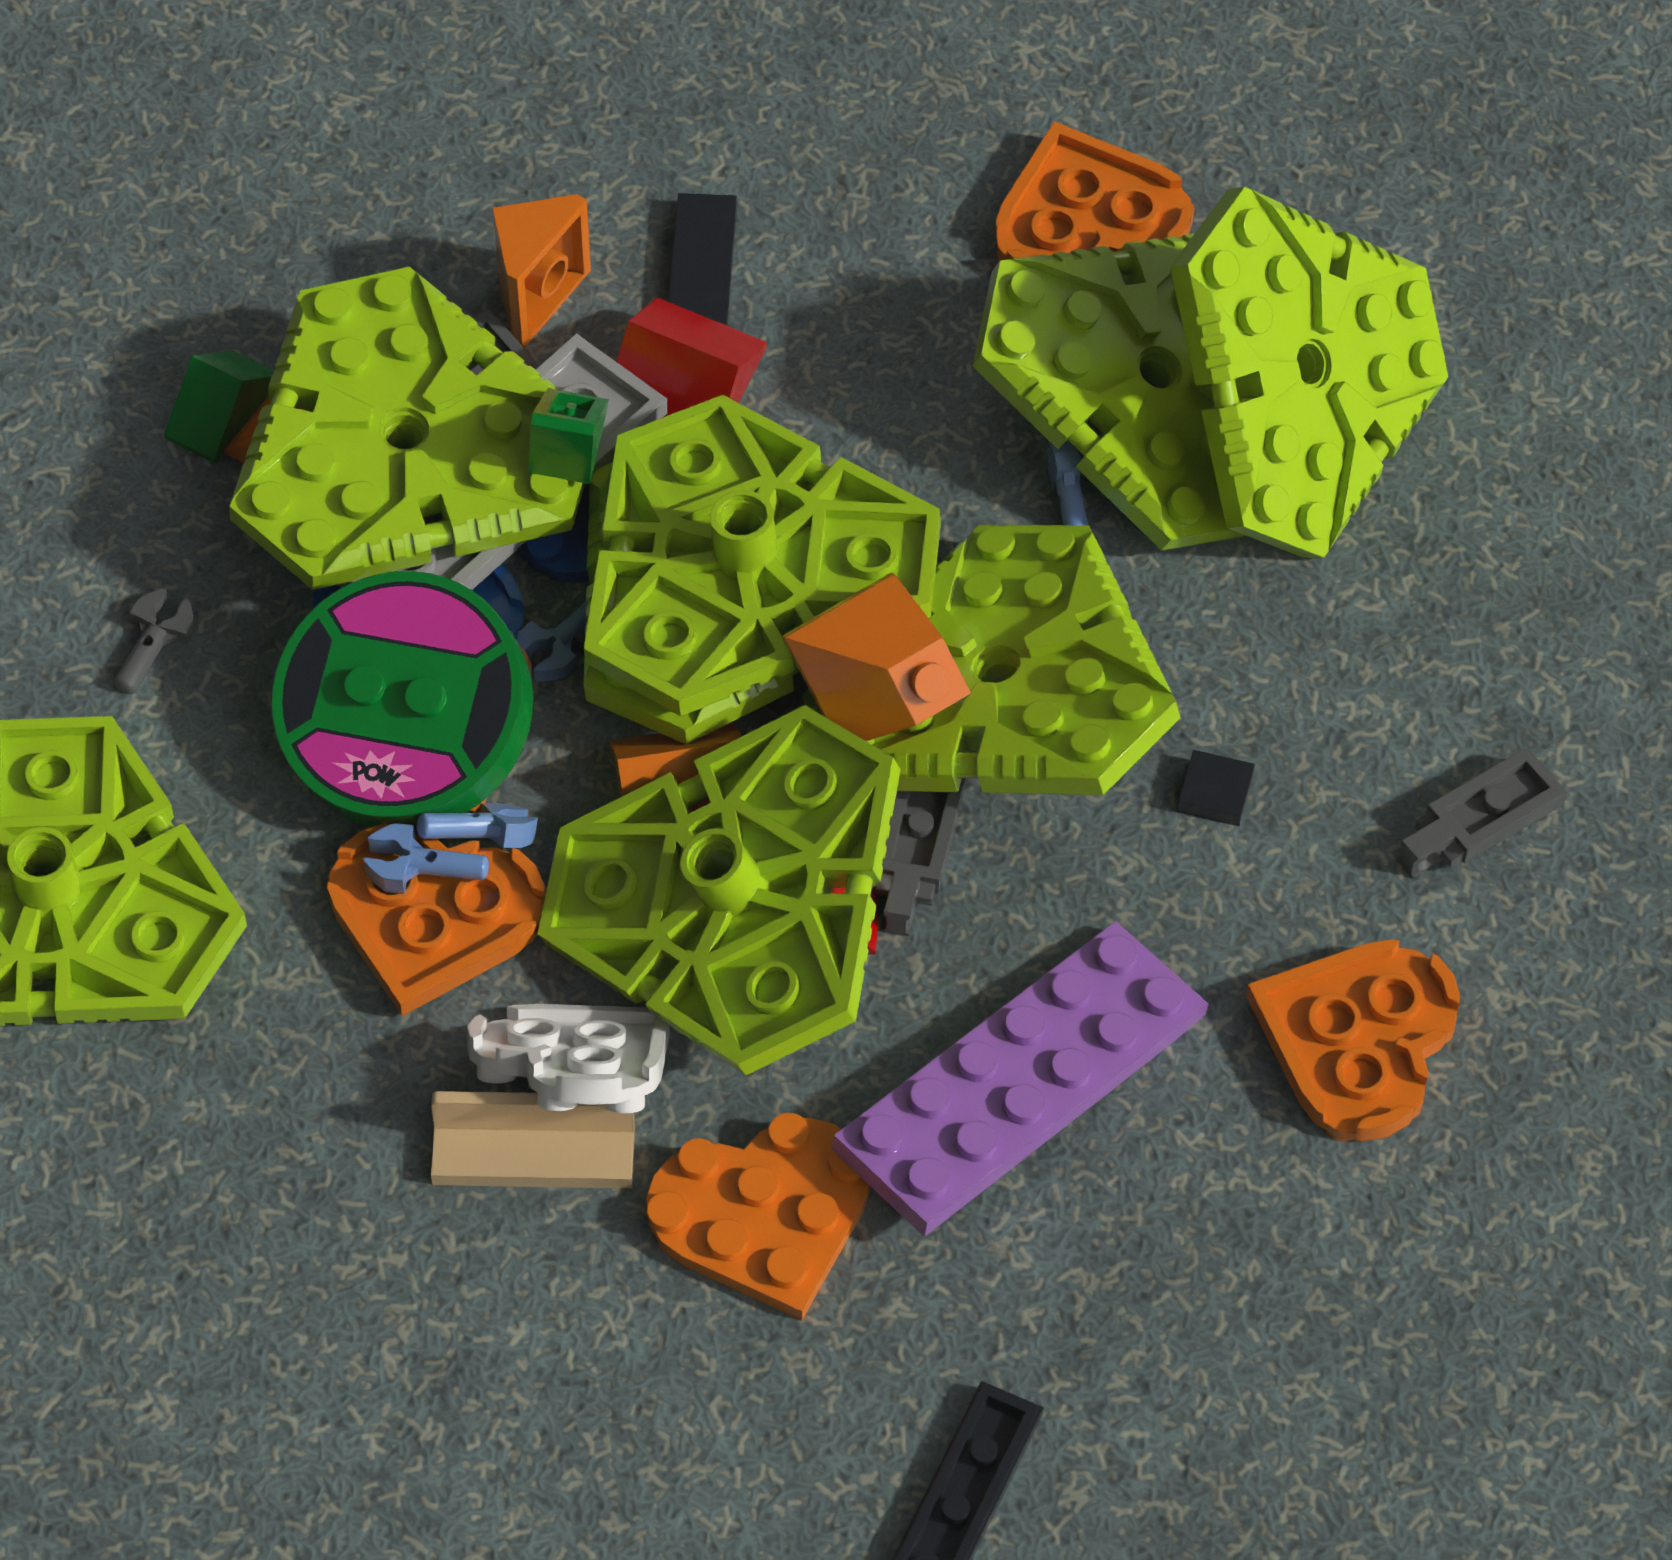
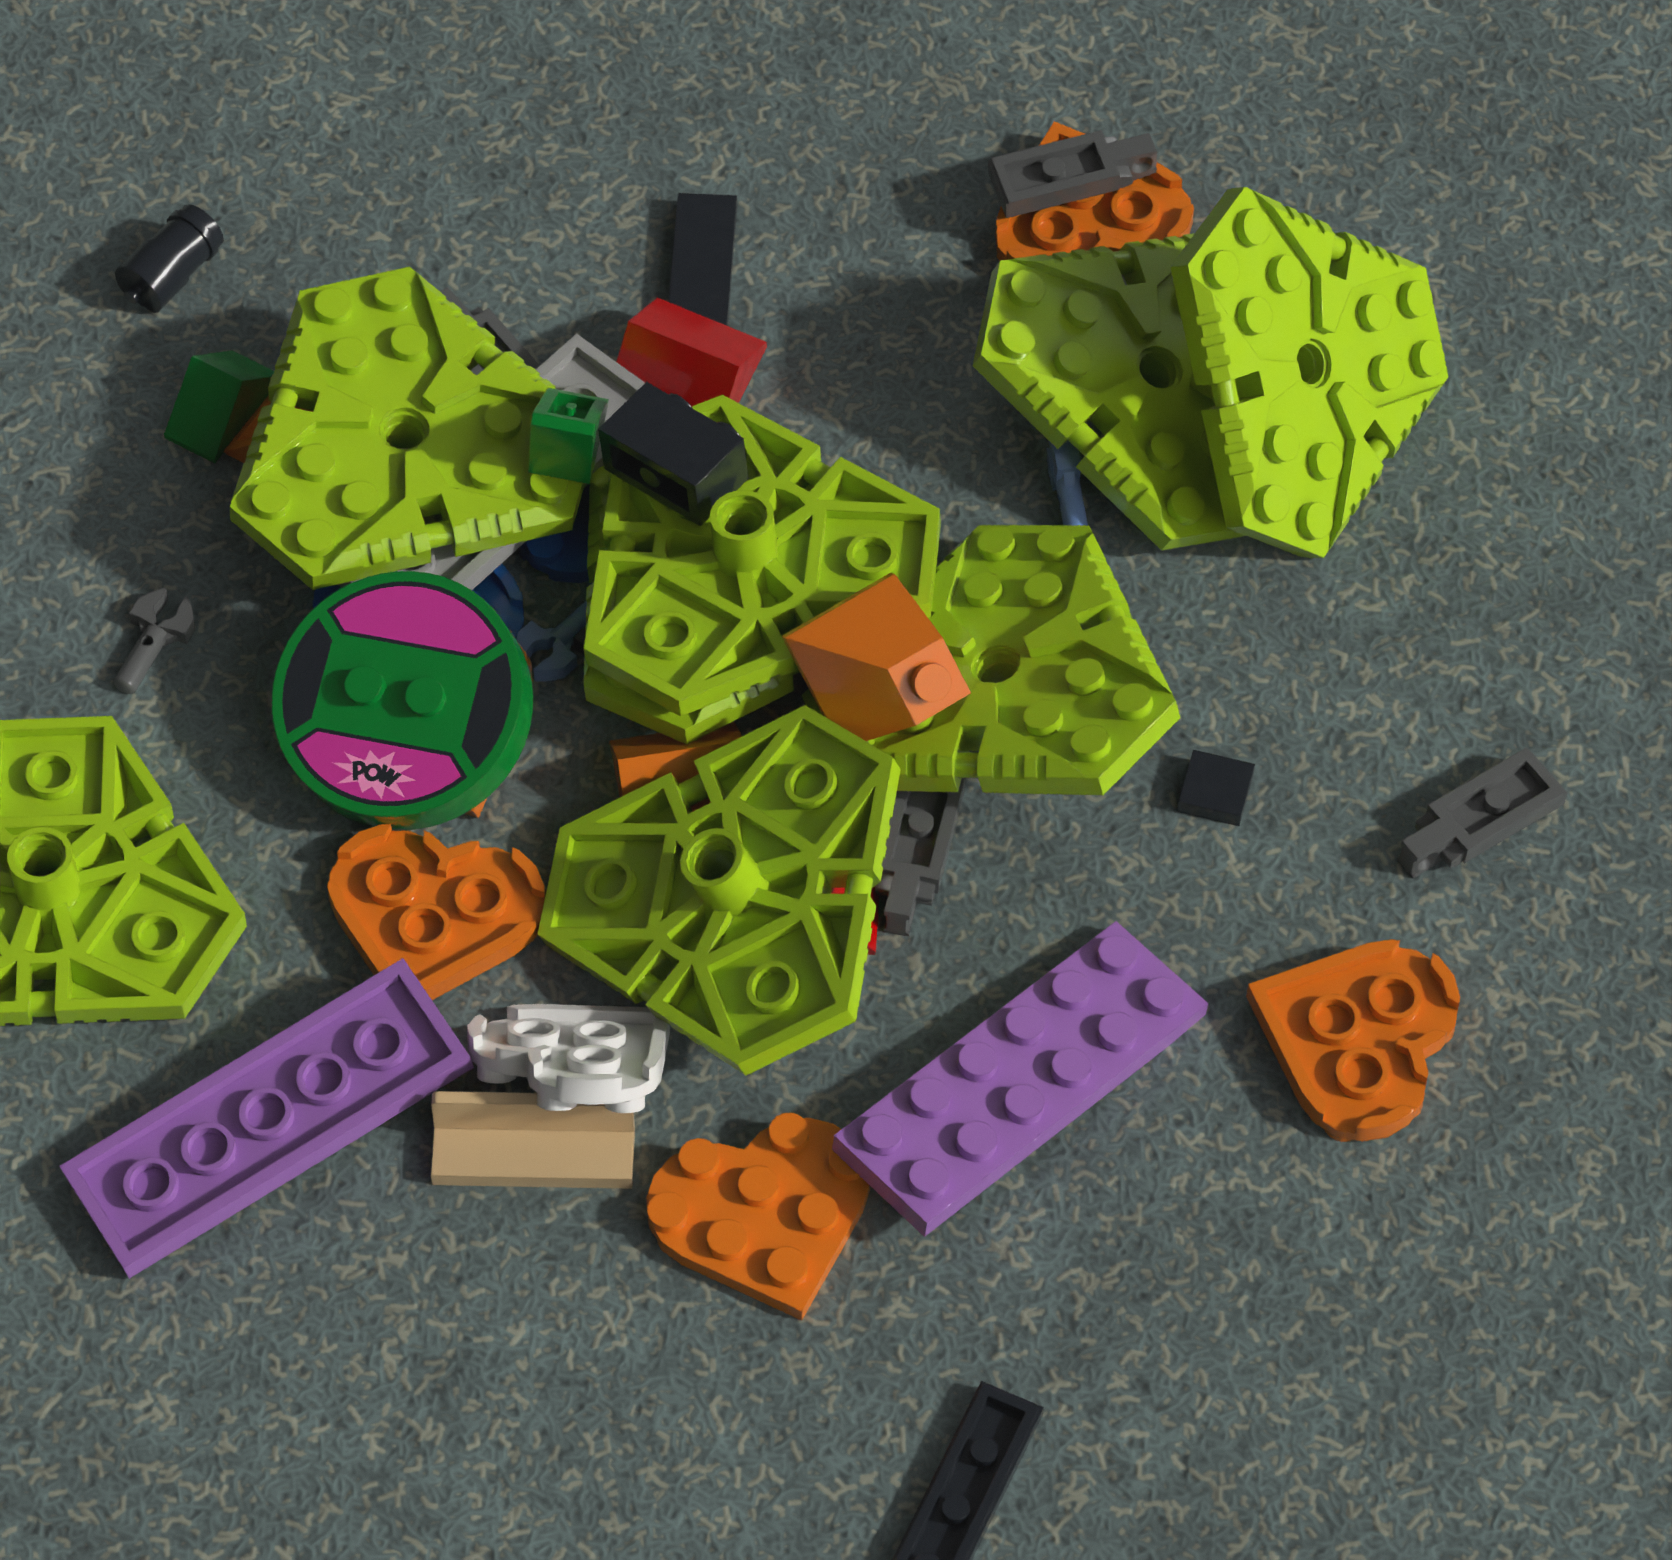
medium blue bar [363,823,489,894] -> none
medium blue bar [417,803,538,848] -> none
orange slope [492,194,591,348] -> none
none -> medium lavender plate [60,958,474,1279]
none -> black piece [115,204,224,313]
none -> black brick [598,382,748,526]
none -> dark grey hinge [988,130,1157,218]

